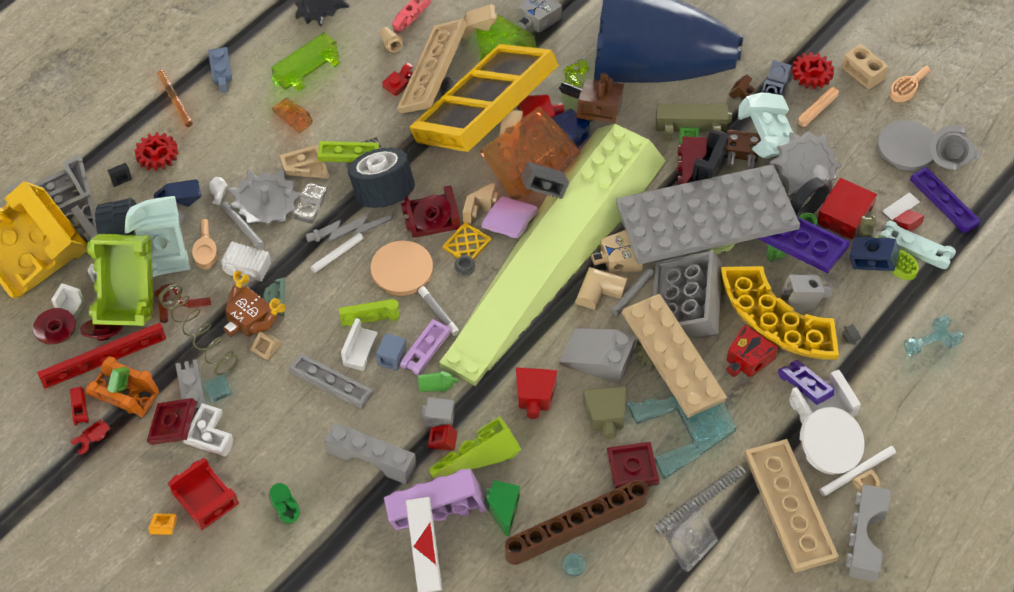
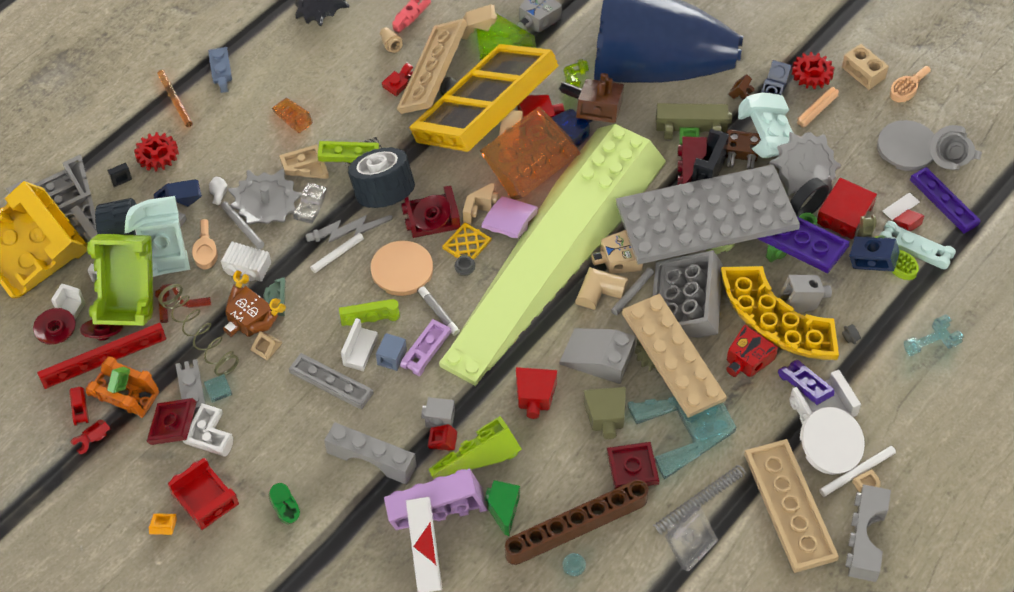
clear neon green brick [271,32,341,91] -> none
bright green piece [418,371,459,393] -> none
dark grey brick [521,162,569,199] -> none

